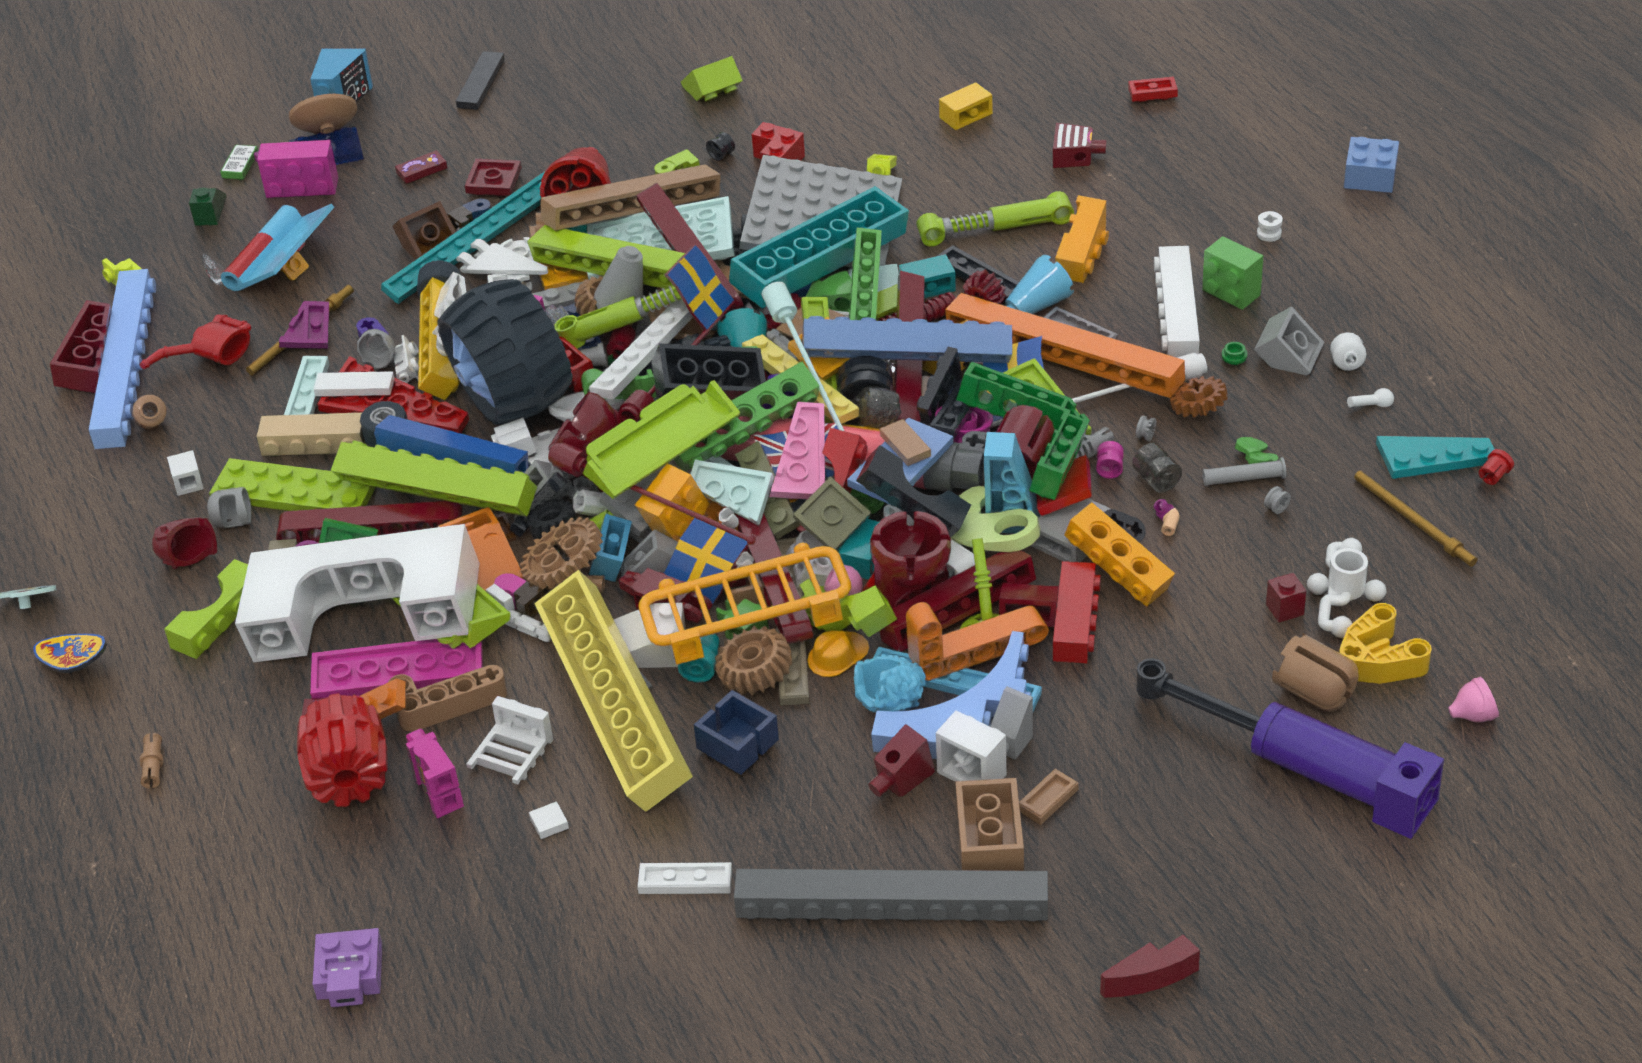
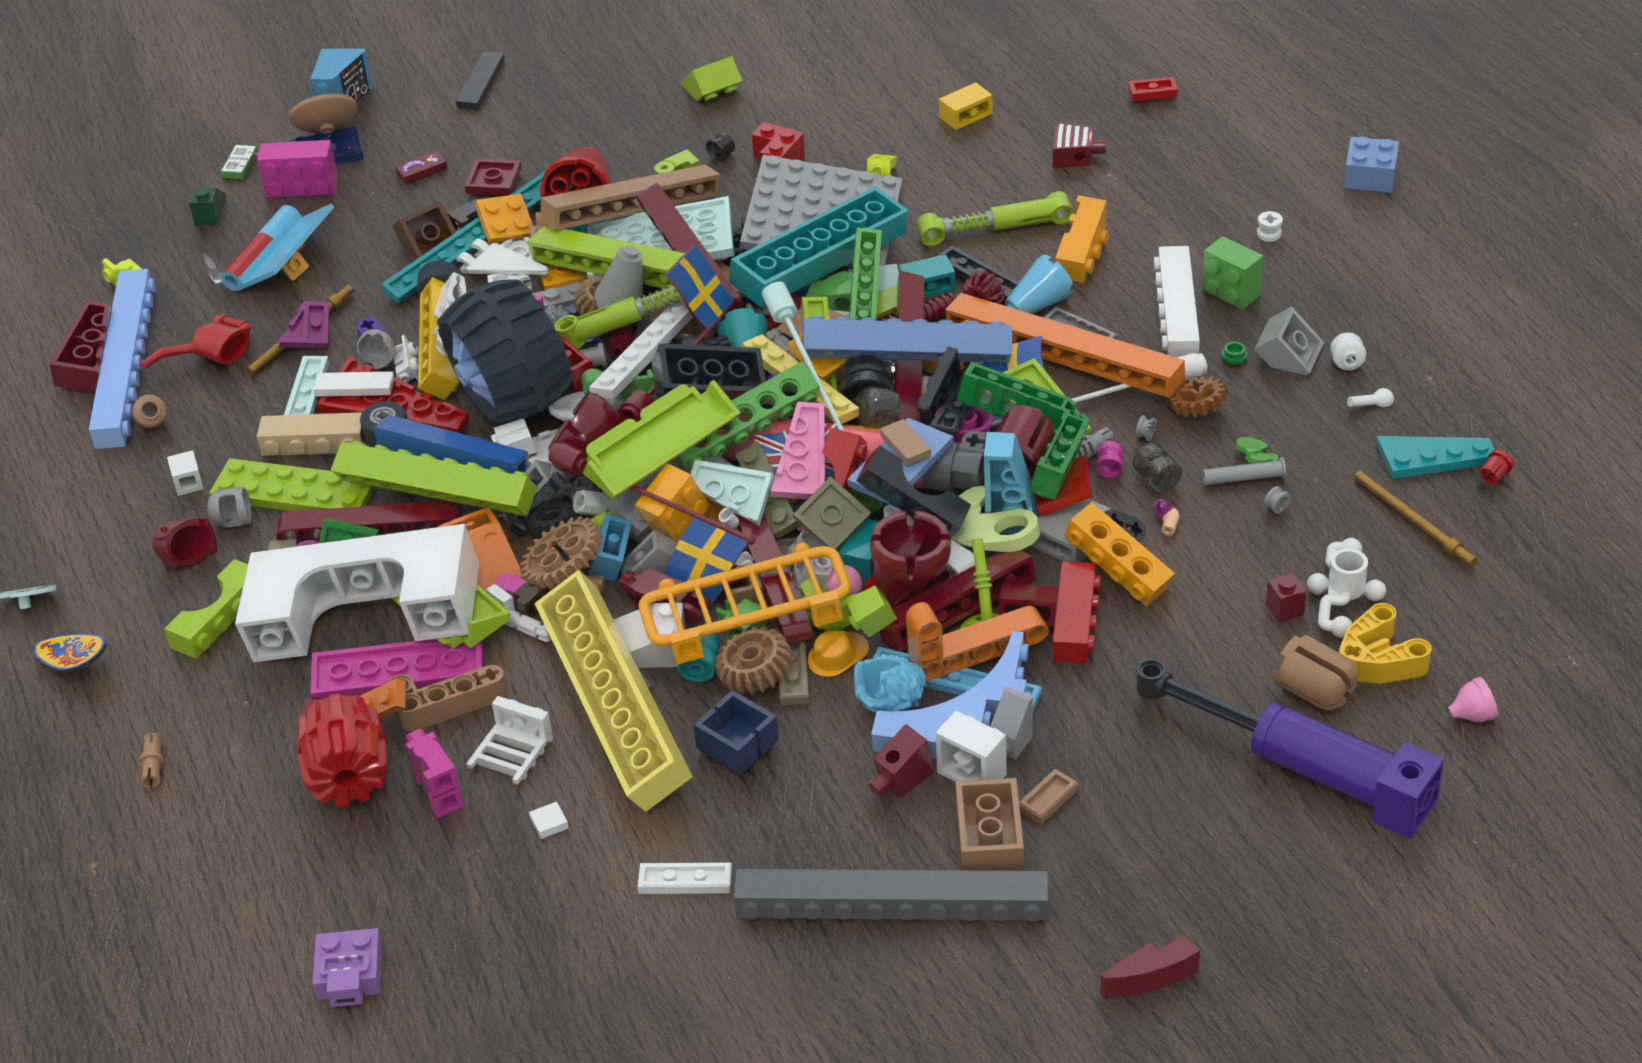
none -> light orange plate [475,194,533,244]

